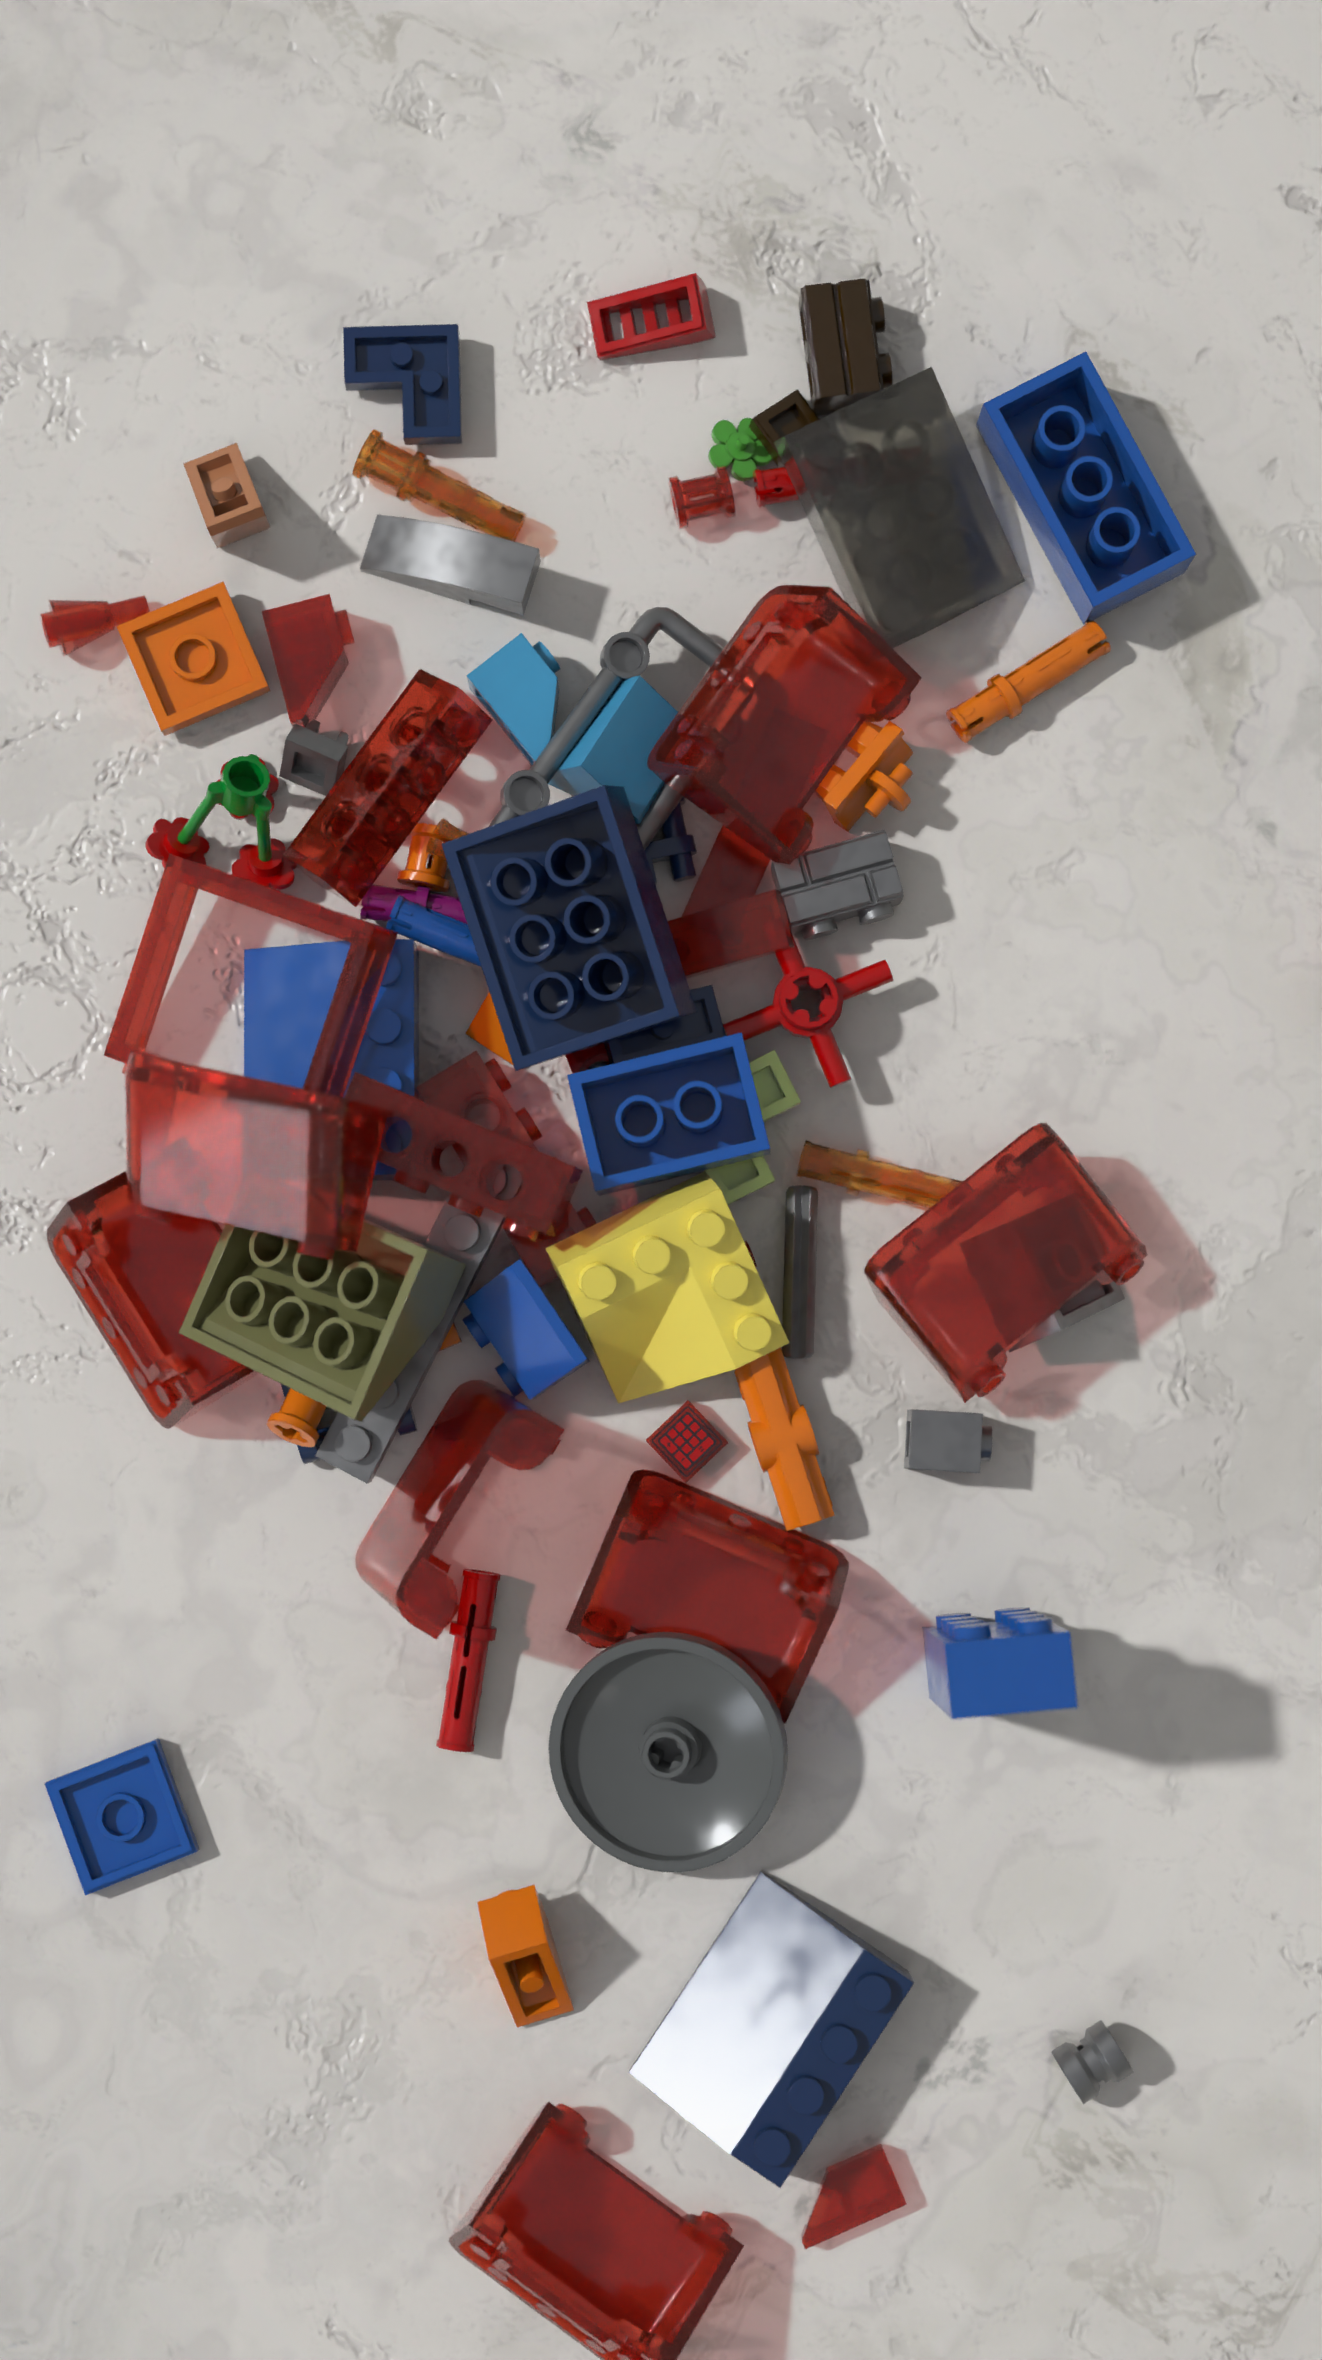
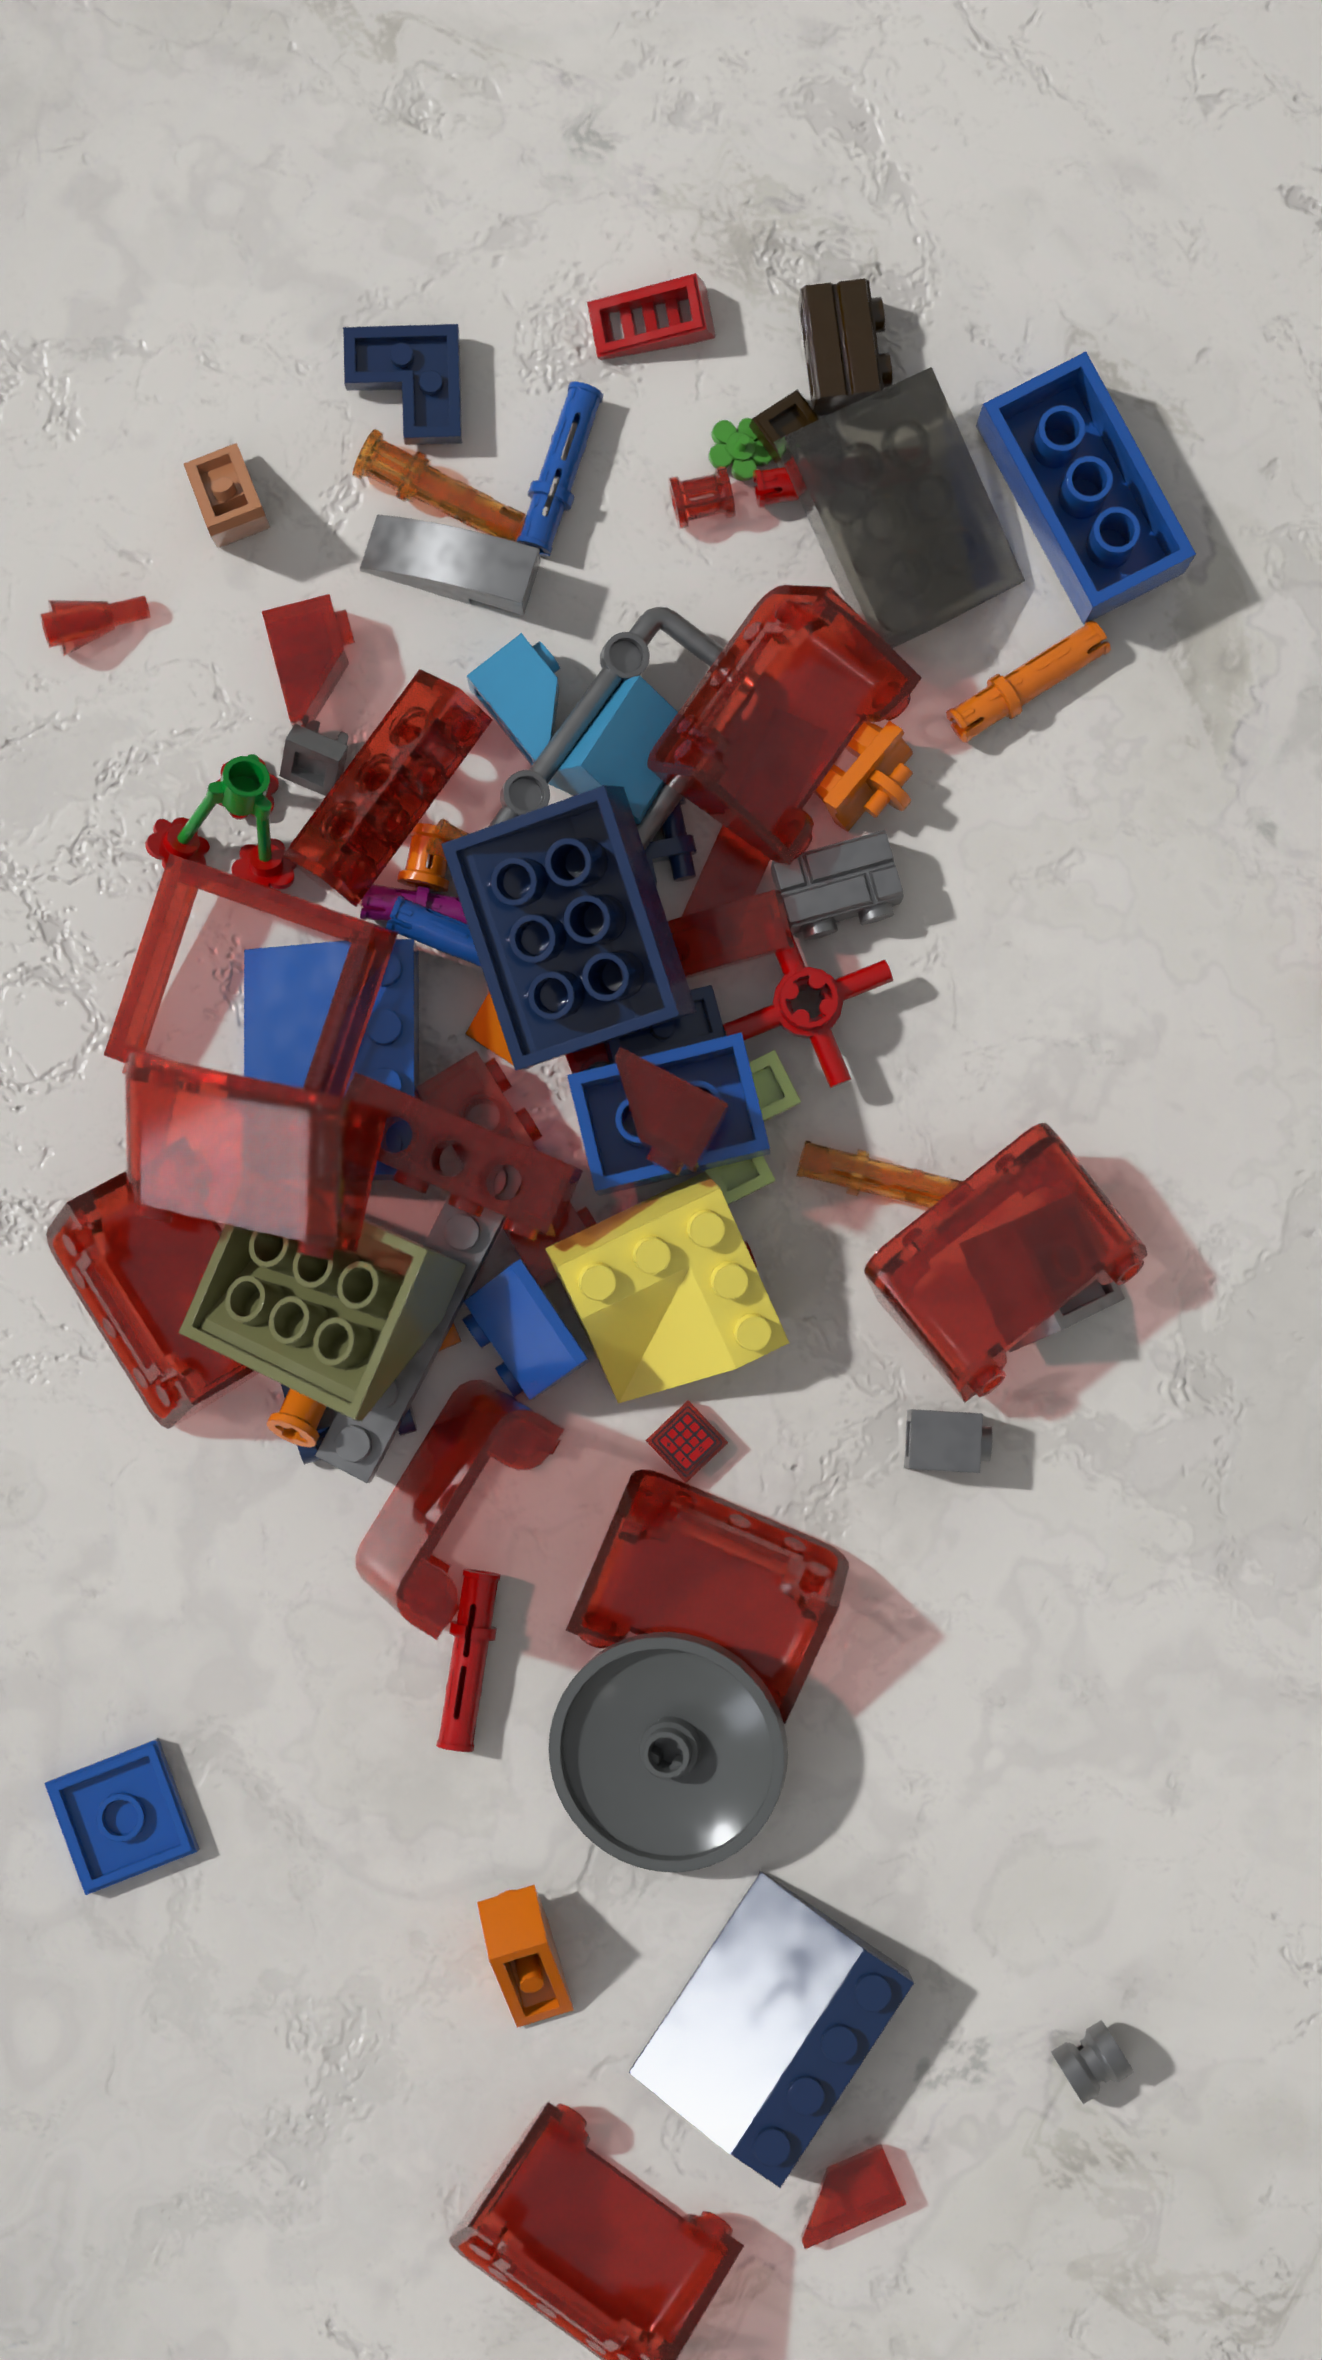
orange plate [117,582,271,736] -> none
orange piece [734,1347,835,1531] -> none
flat silver axle [782,1185,818,1359] -> none
blue brick [922,1607,1078,1719] -> none
none -> blue pin [516,381,604,557]
none -> clear red slope [615,1047,729,1176]

